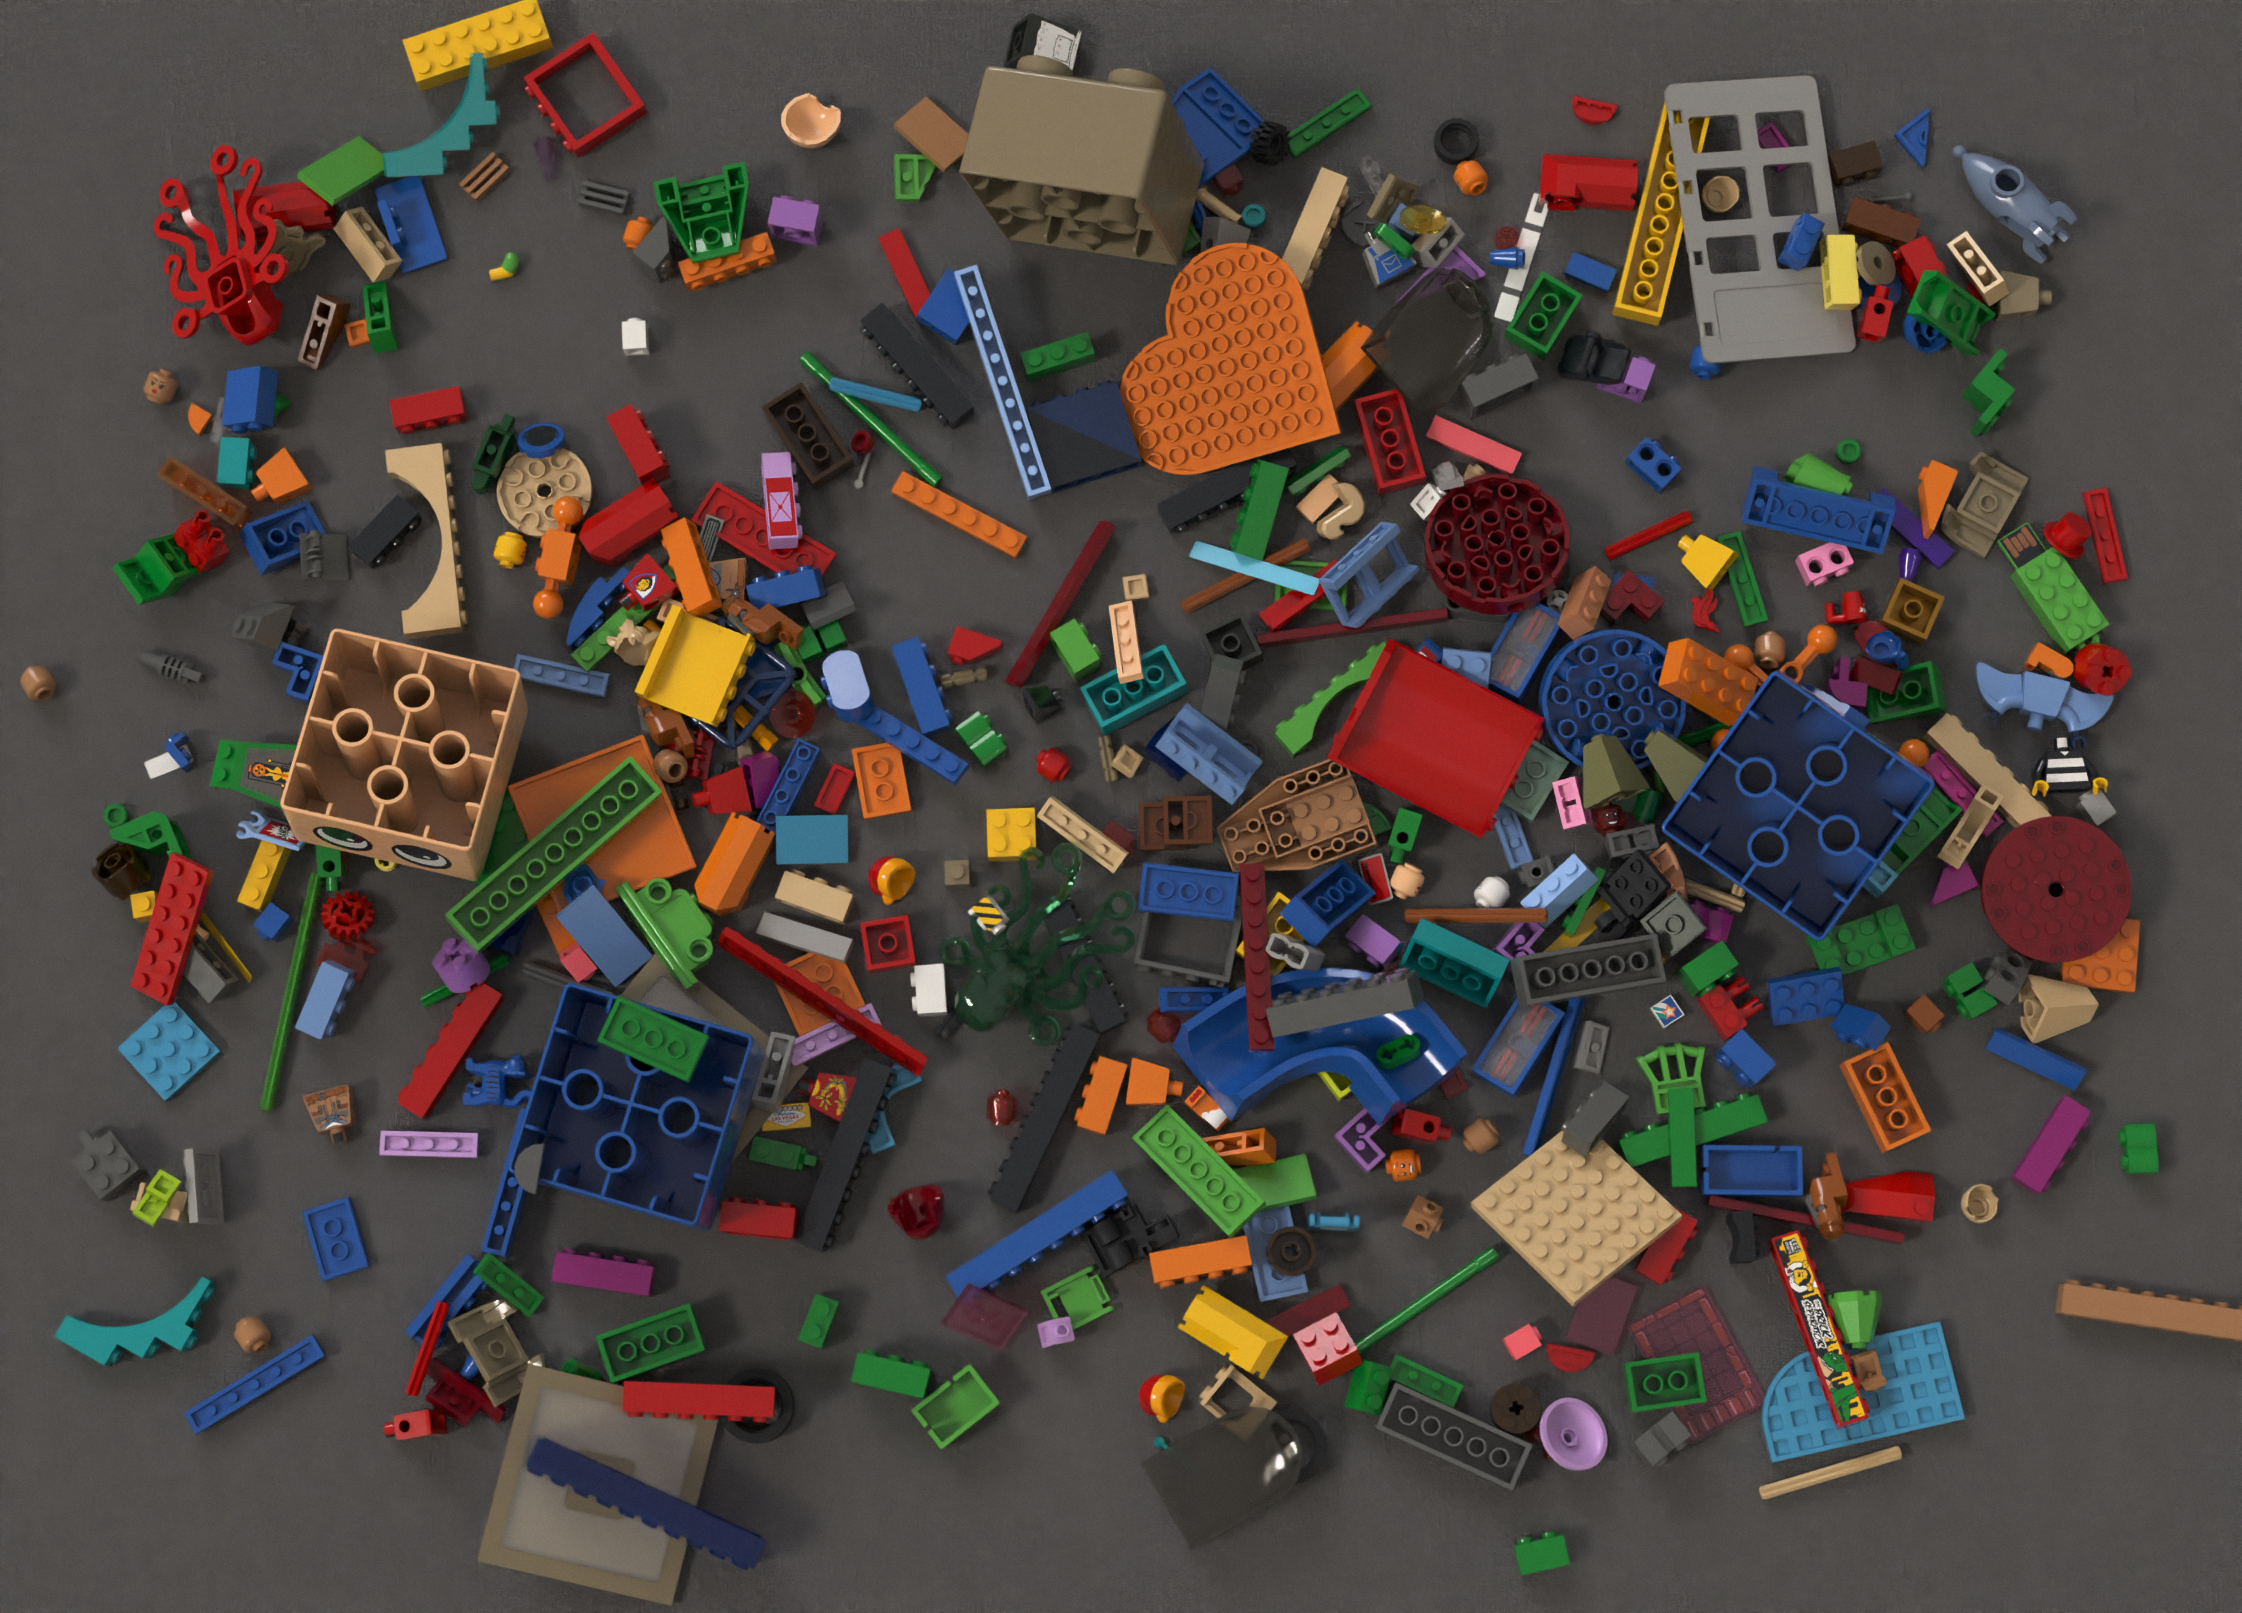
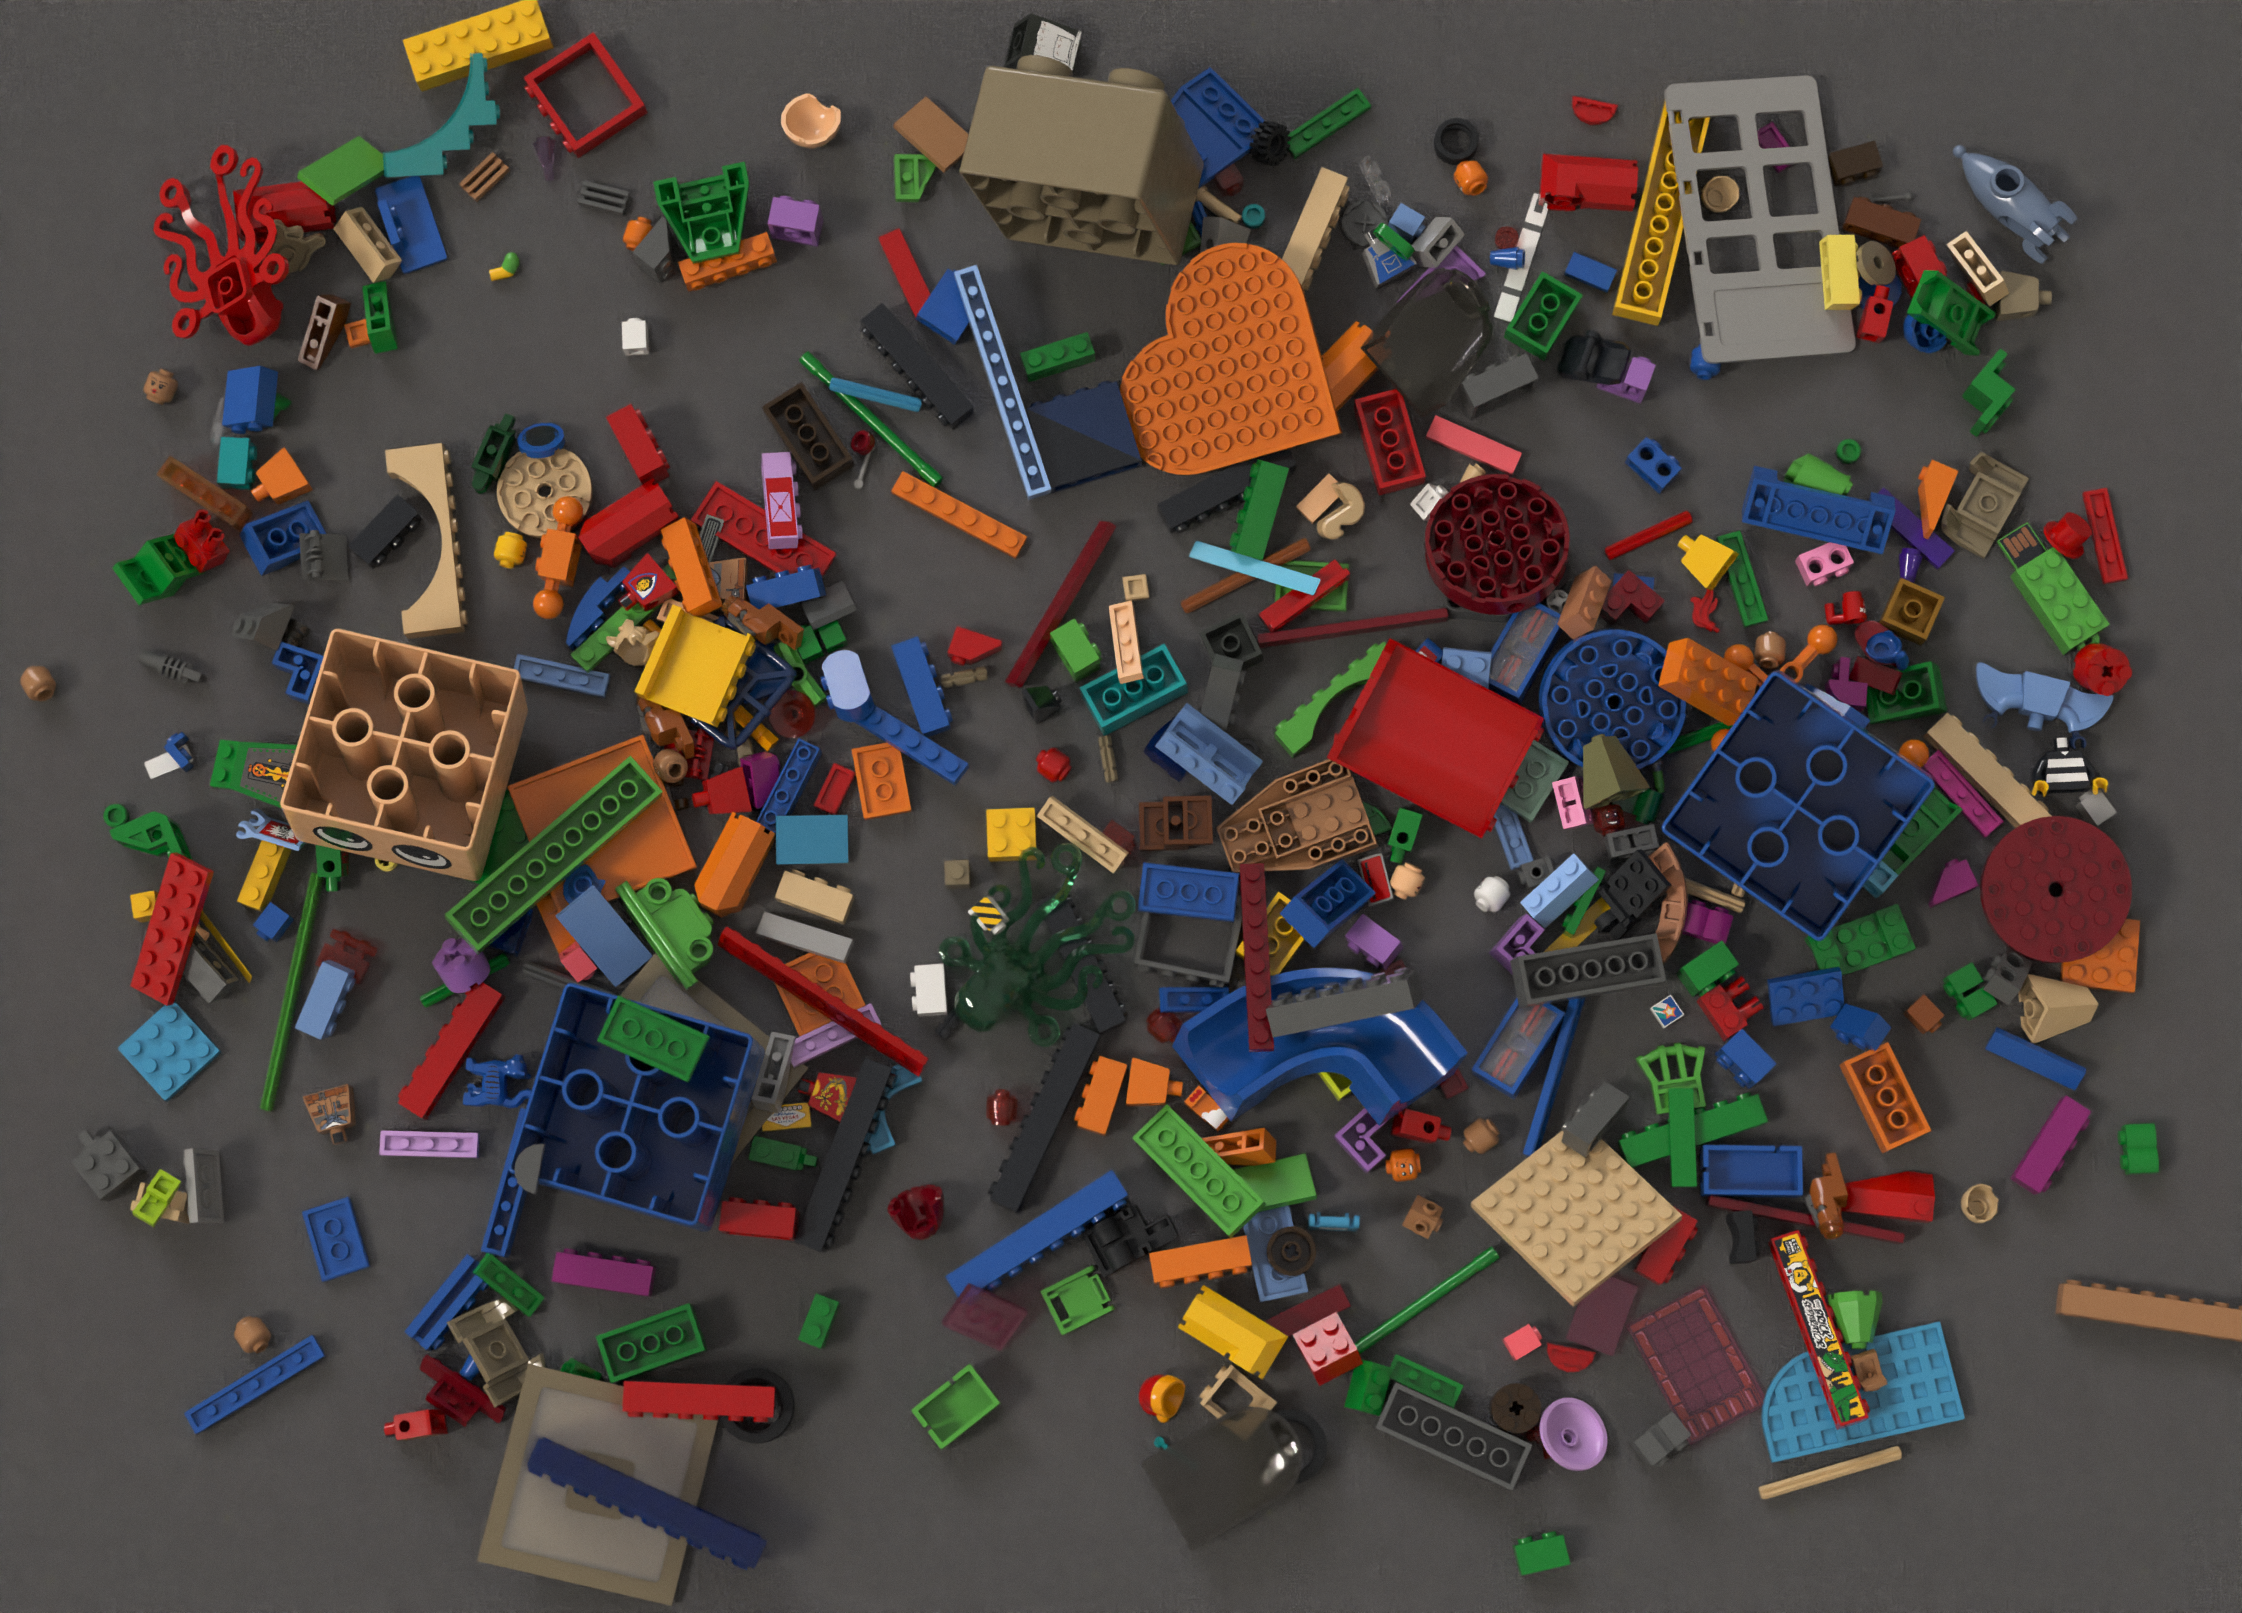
teal arch [54,1276,216,1366] -> none
dark brown brick [91,843,151,900] -> none
orange tile [188,403,213,436] -> none
red gear [321,890,375,941] -> none
red brick [389,386,468,435] -> none
red axle [405,1301,450,1397] -> none
green brick [851,1349,933,1399] -> none
red brick [860,915,917,974] -> none
light orange piece [868,856,916,905] -> none
green brick [955,711,1008,768] -> none
lavender bracket [1037,1317,1075,1349] -> none
tan tile [1111,744,1144,778] -> none
light grey brick [1265,933,1325,971] -> none
green plate [1284,446,1351,495] -> none
medium blue window [1318,522,1420,628] -> none
dark tan tile [1367,173,1420,223] -> none
green beam [1376,1035,1420,1070] -> none
teal brick [1398,918,1510,1009] -> none
clear yellow dish [1399,205,1446,234] -> none
dark orange axle [1405,908,1548,923] -> none
light grey hinge [1431,461,1464,491] -> none
light grey slope [1570,1021,1610,1074] -> none
green brick [1622,1352,1707,1413] -> none
pearl dark grey tile [1640,891,1709,959] -> none
olive slope [1644,728,1708,803] -> none
blue brick [1778,213,1825,271] -> none
blue tile [1894,108,1930,168] -> none
tan arch [1937,784,2004,869] -> none
orange leg [2023,642,2074,680] -> none

